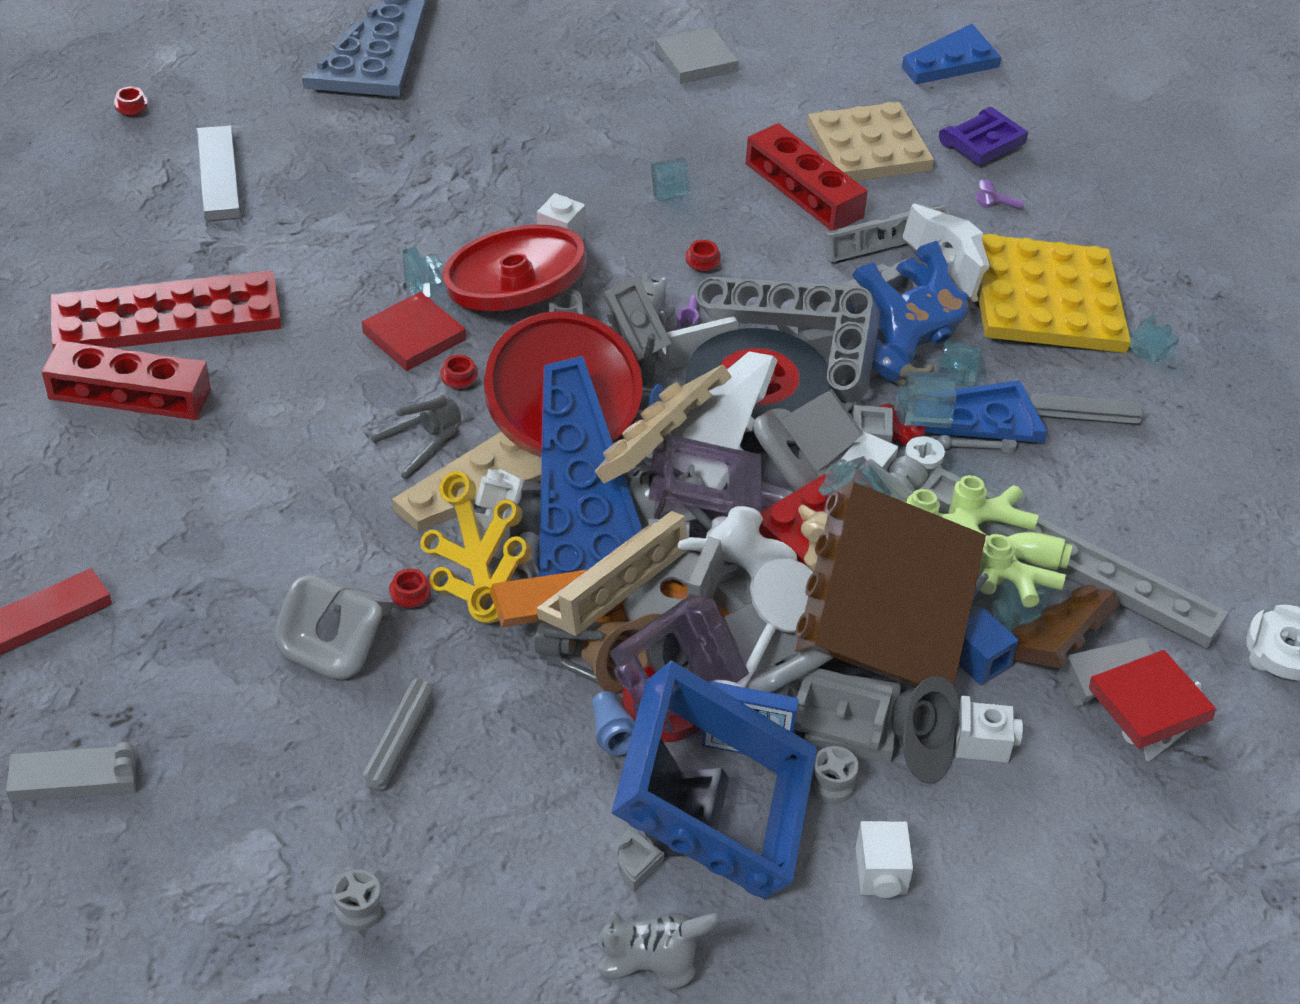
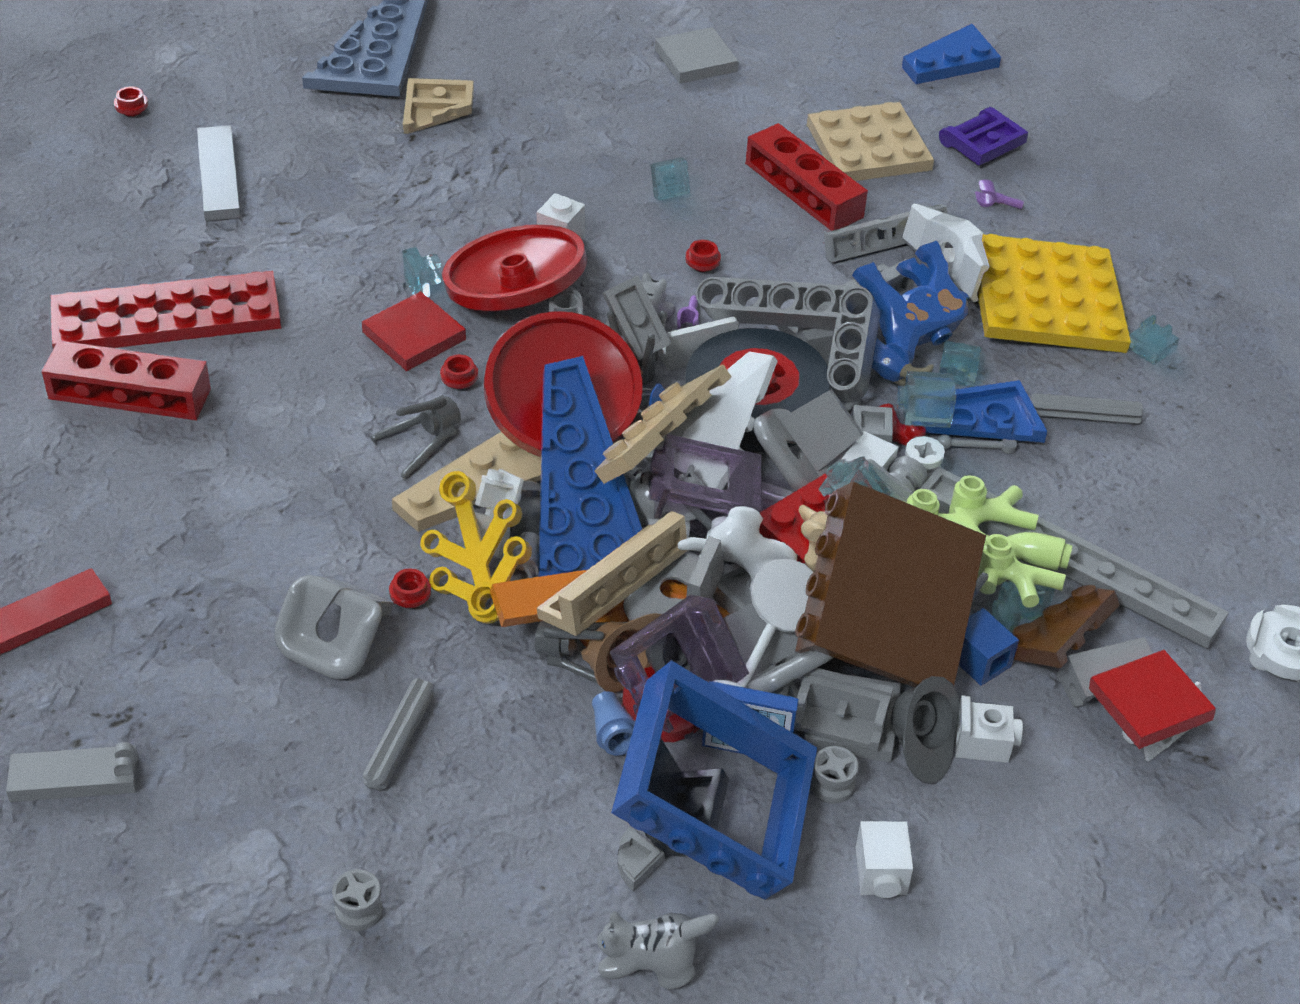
none -> tan wing [403,78,474,134]

